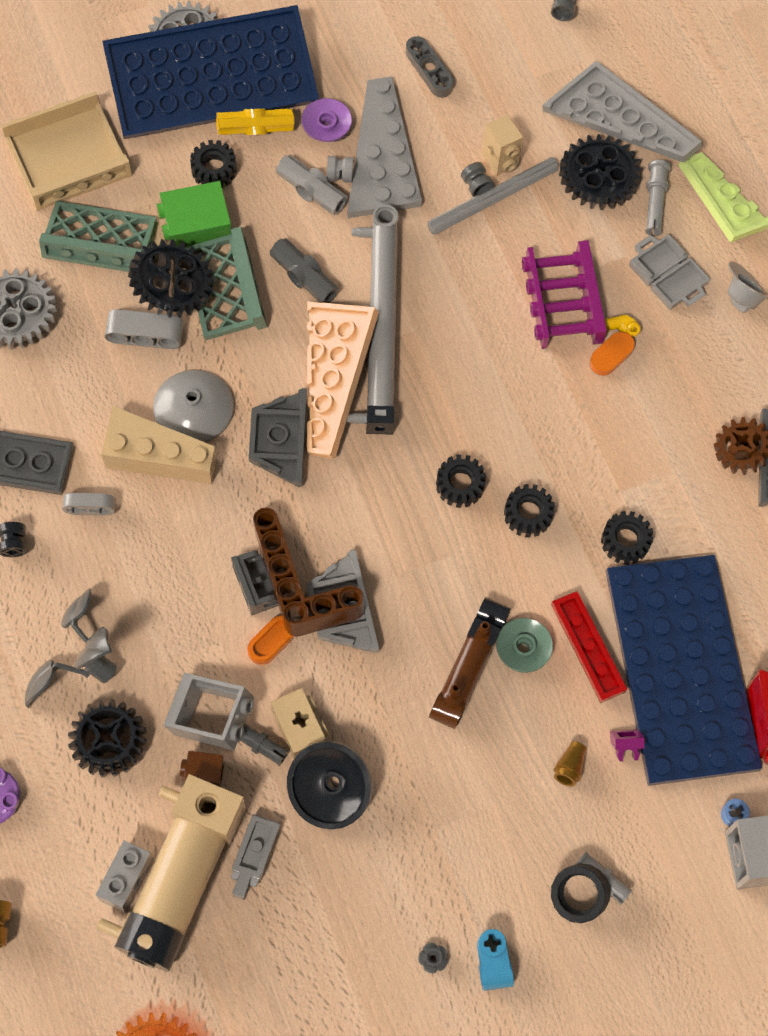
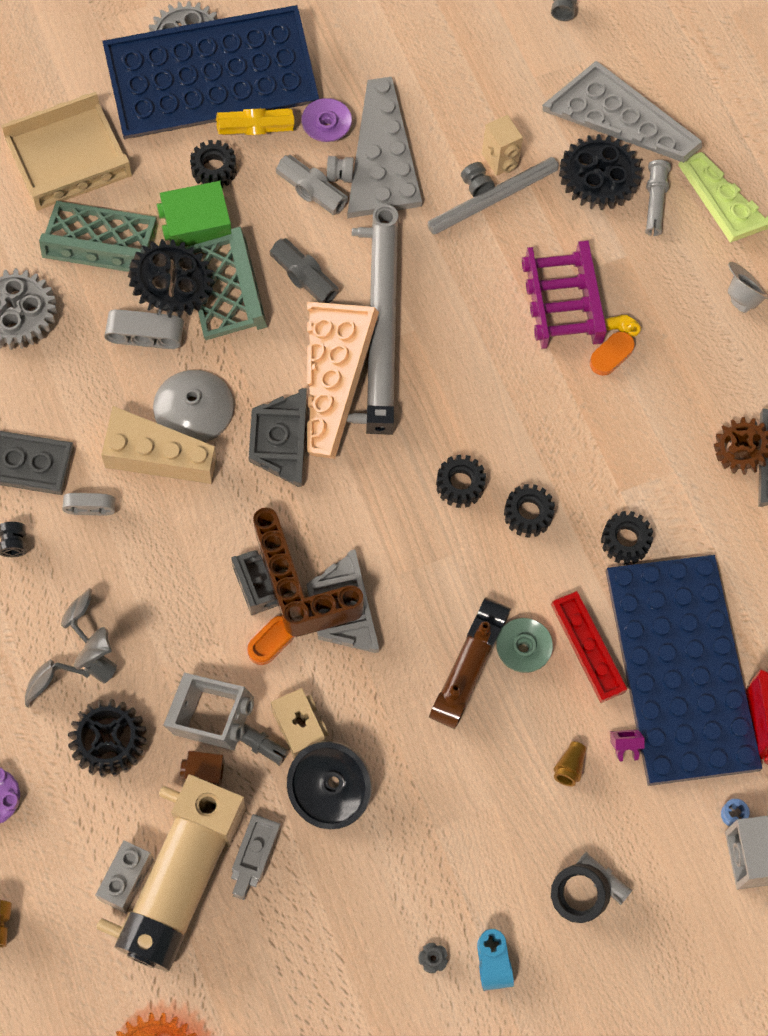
dark grey beam [406,36,453,98] -> none
light grey piece [629,235,710,310] -> none

